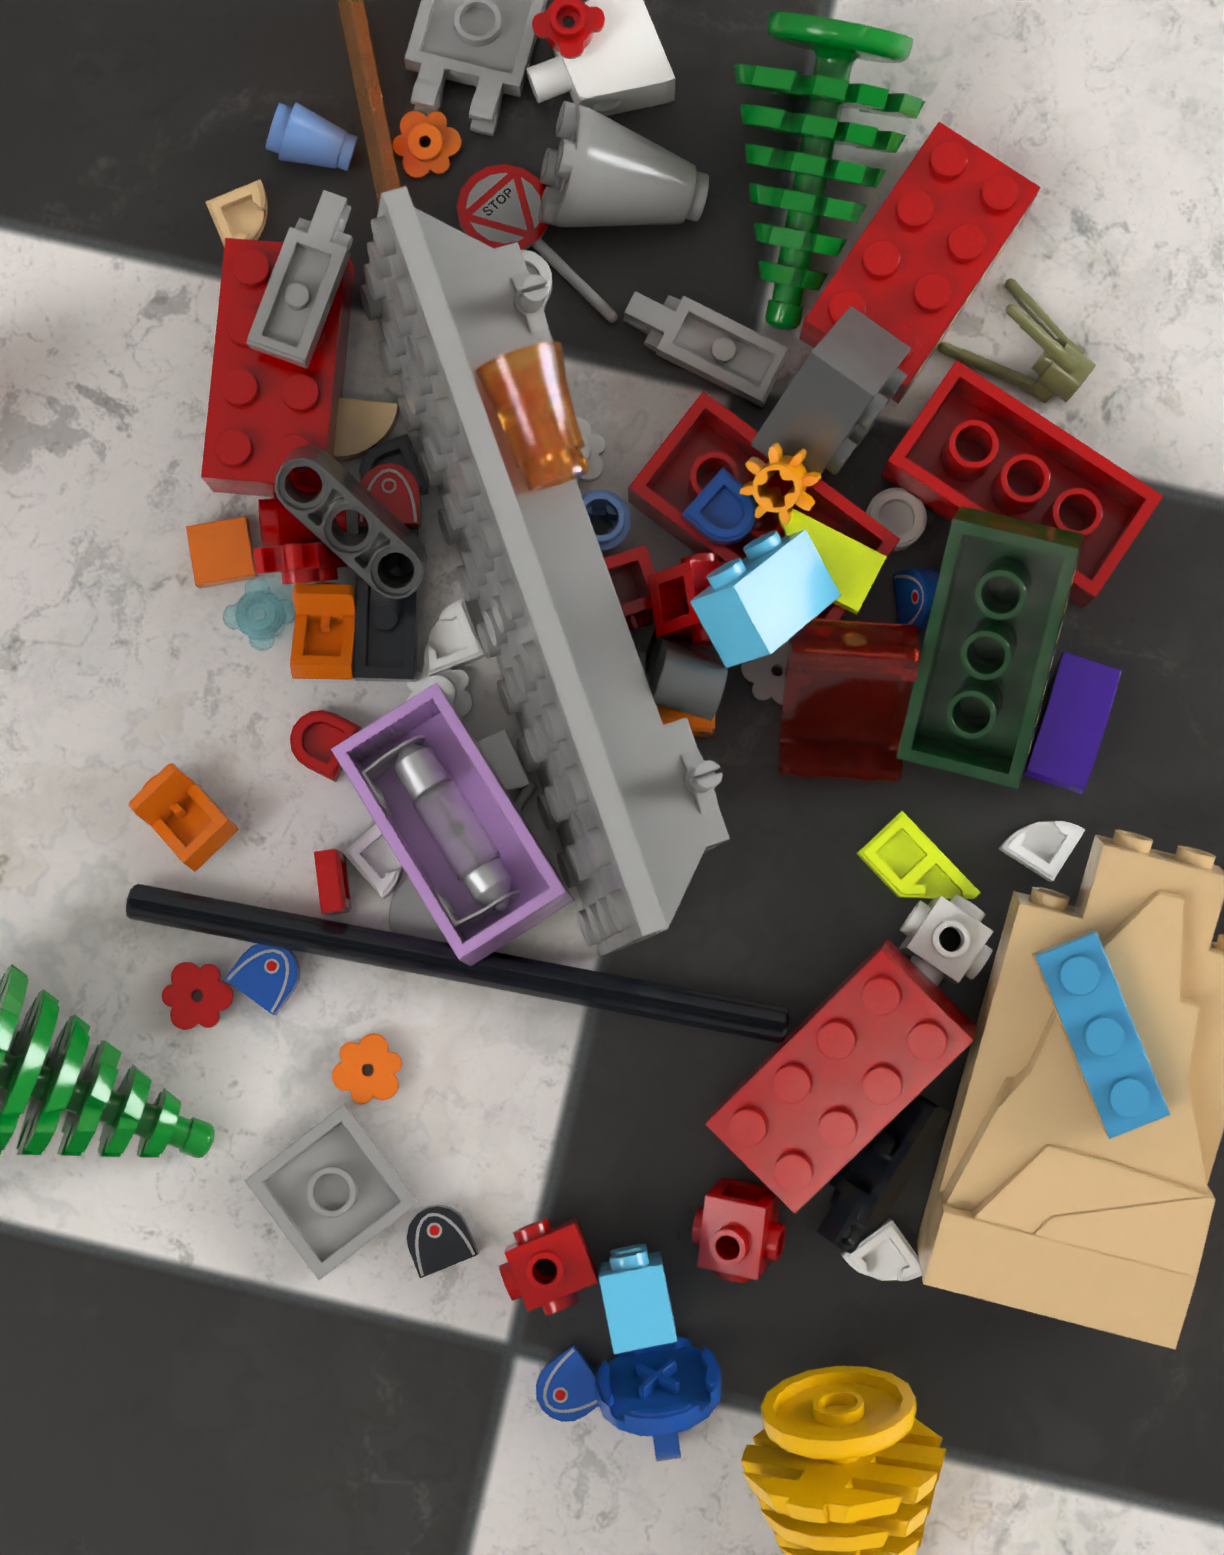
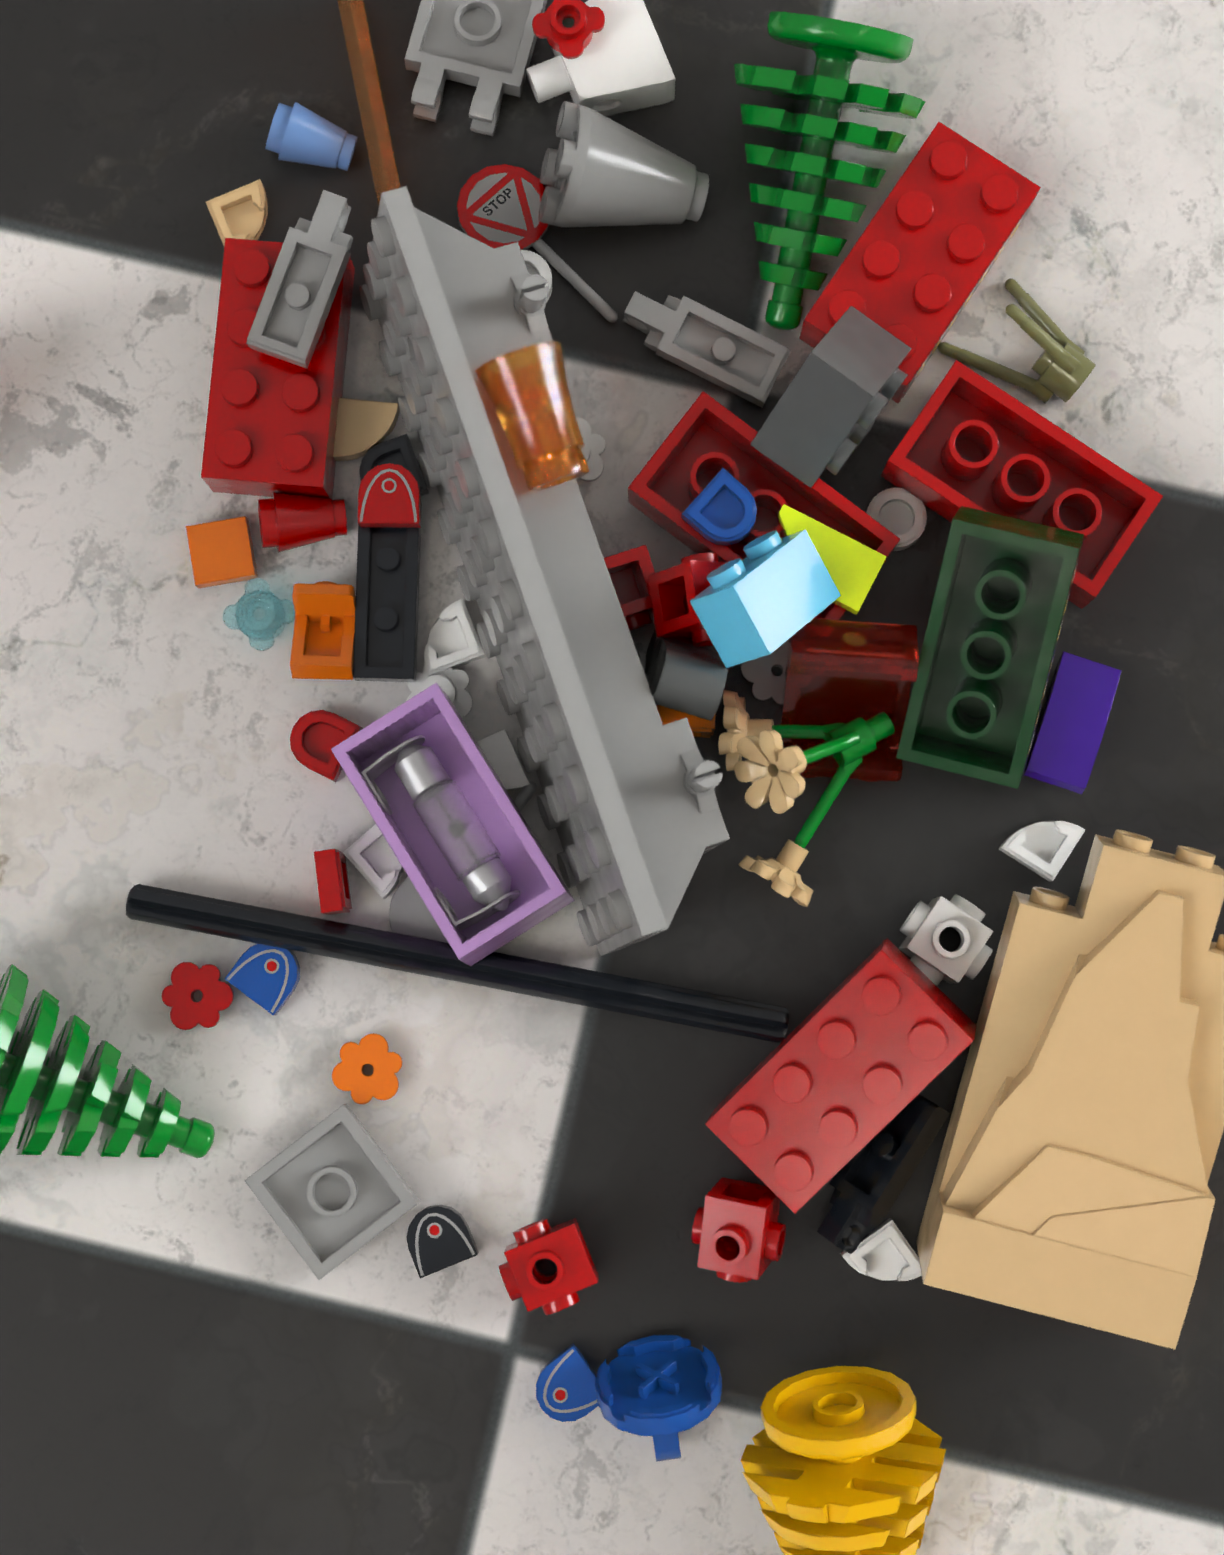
orange bracket [128,763,239,872] -> none
red plate [253,542,349,585] -> none
dark grey beam [274,445,427,599] -> none
orange plant [393,111,462,178] -> none
medium blue cone [582,490,631,551] -> none
medium azure brick [599,1244,677,1354] -> none
light orange gear [740,442,821,525] -> none
neon yellow tile [856,811,981,900] -> none
blue tile [893,568,939,634] -> none
dark azure plate [1032,930,1170,1139] -> none
none -> tan plant [718,690,895,907]

